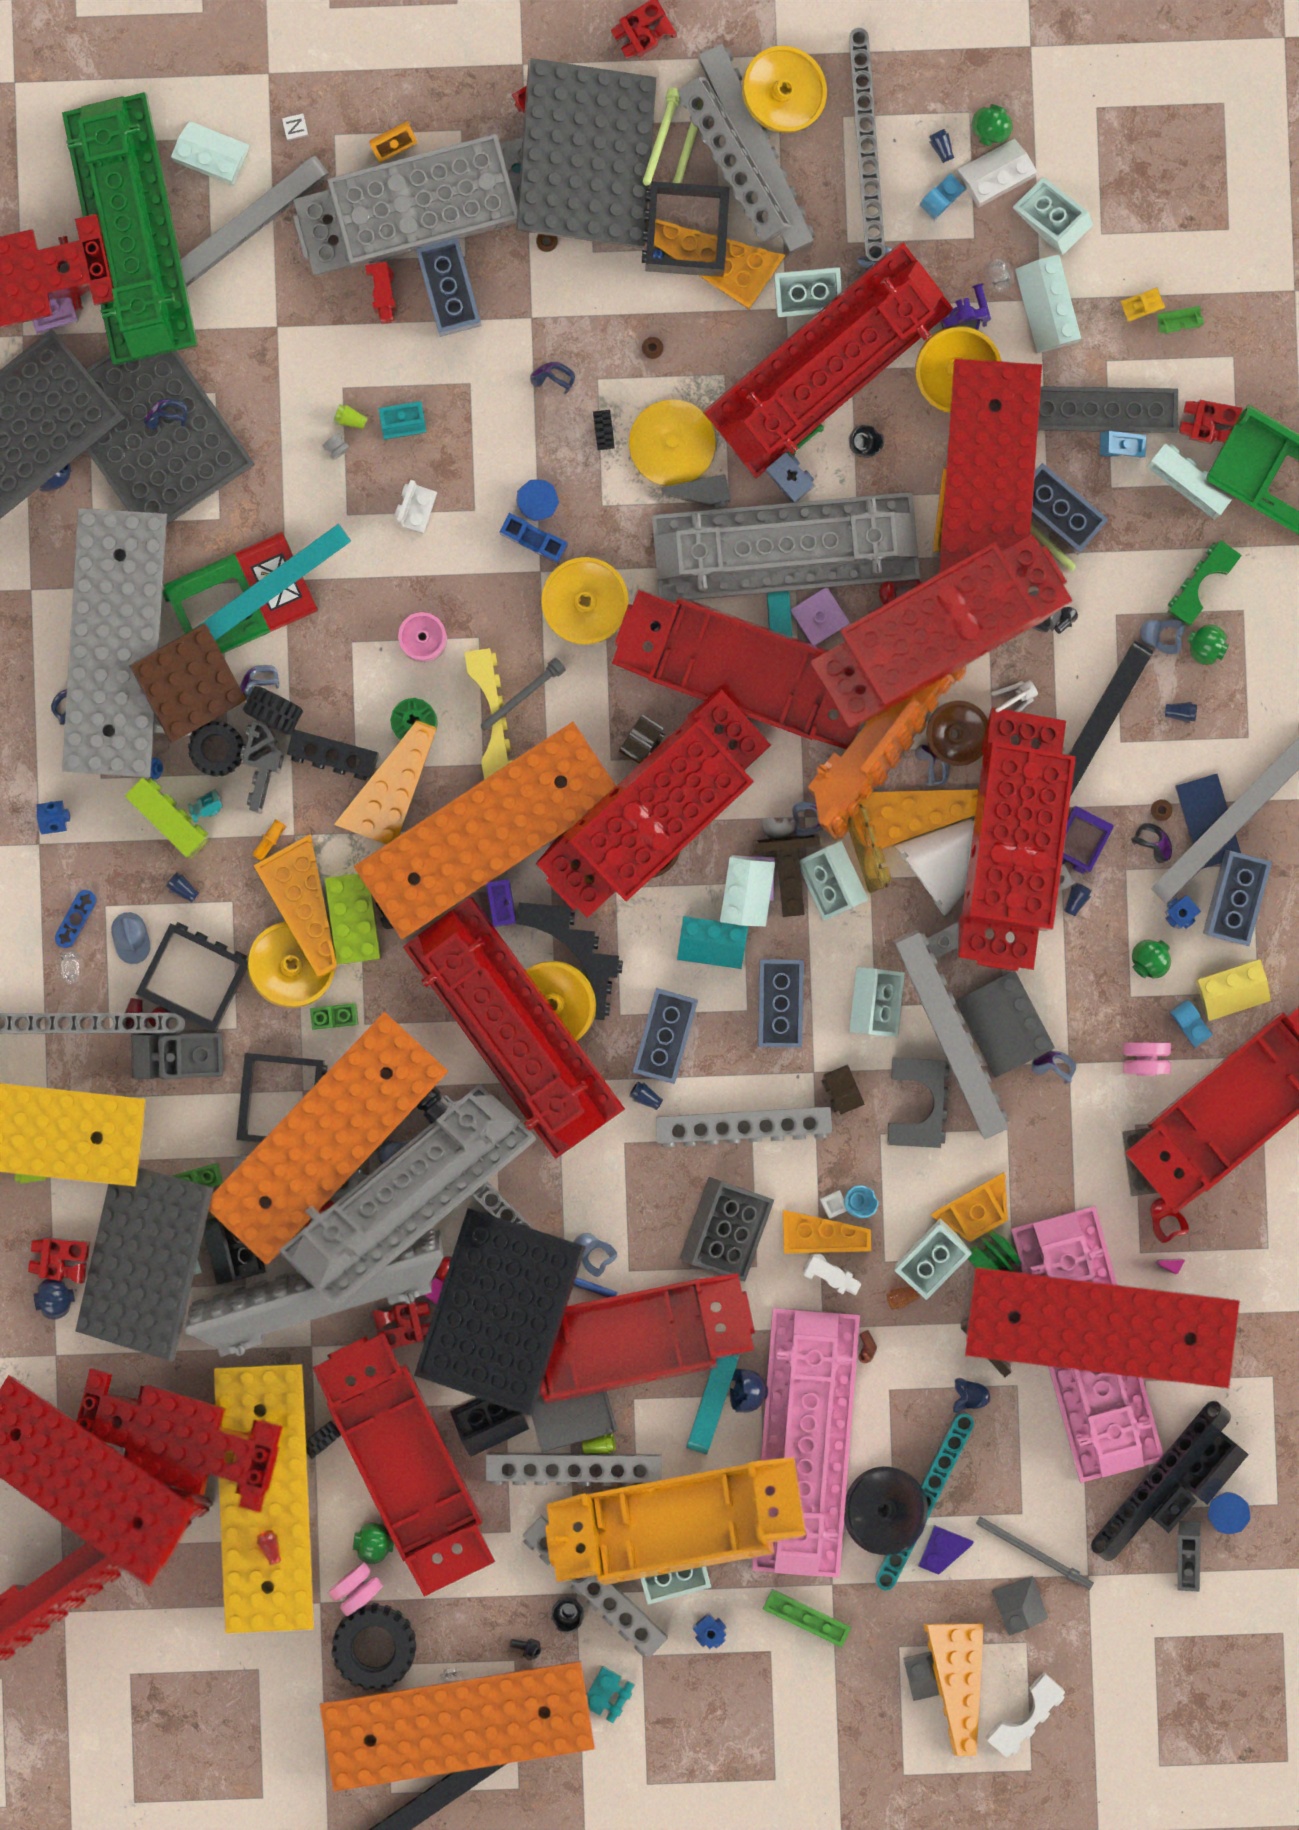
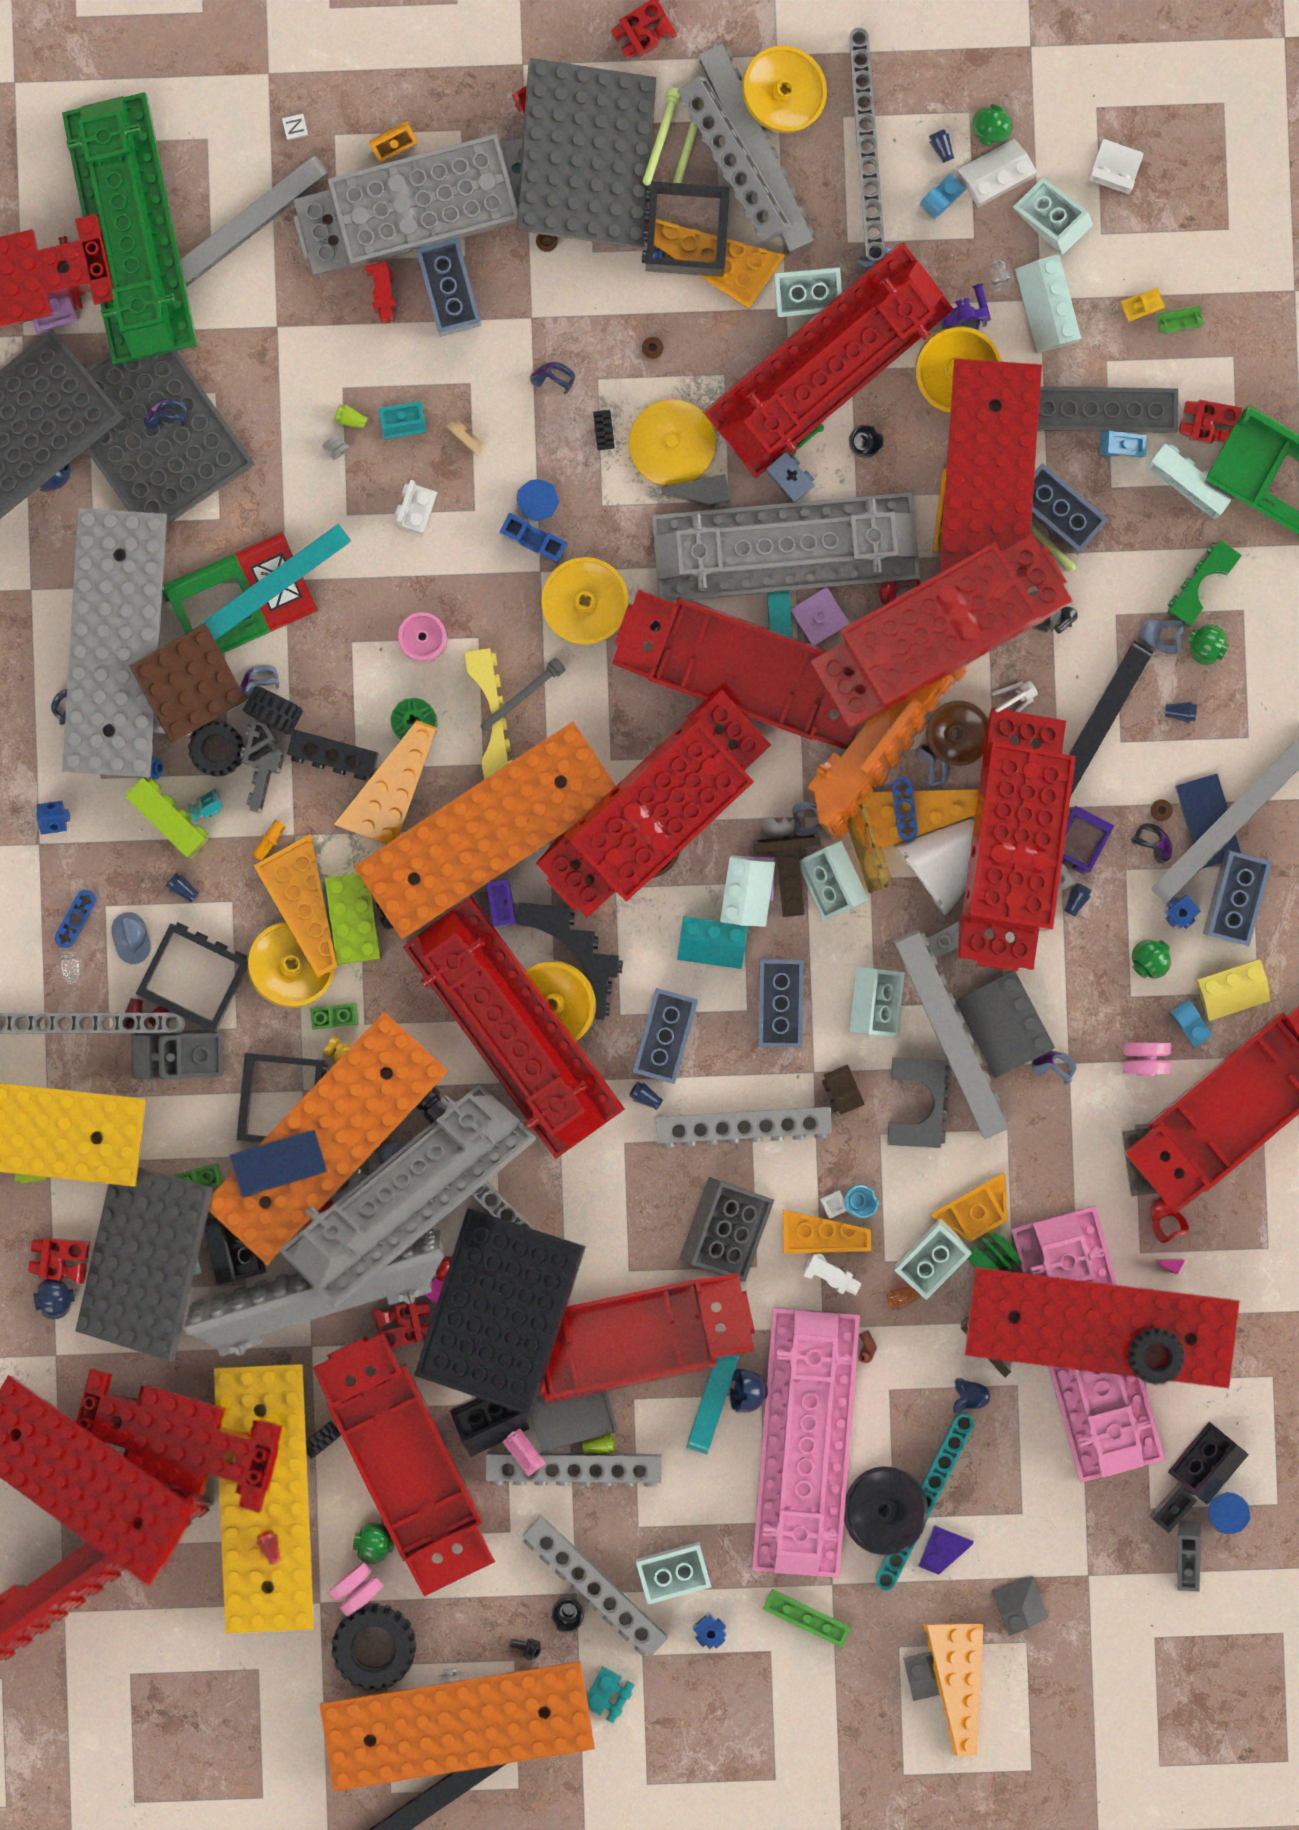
light aqua slope [171,121,250,186] -> none
light orange piece [545,1457,806,1585] -> none
sand blue piece [574,1233,617,1277] -> none
blue bar [574,1277,618,1298] -> none
dark brown brick [619,715,665,764] -> none
dark grey bar [976,1516,1094,1590] -> none
white arch [986,1671,1065,1758] -> none
black beam [1091,1401,1231,1561] -> none
none -> dark blue tile [230,1129,327,1198]
none -> yellow wheel [323,1035,351,1062]
none -> tan plate [445,420,483,456]
none -> bright pink hinge [502,1428,546,1477]
none -> blue beam [892,777,918,840]
none -> white bracket [1089,139,1144,194]
none -> black tyre [1127,1327,1186,1385]

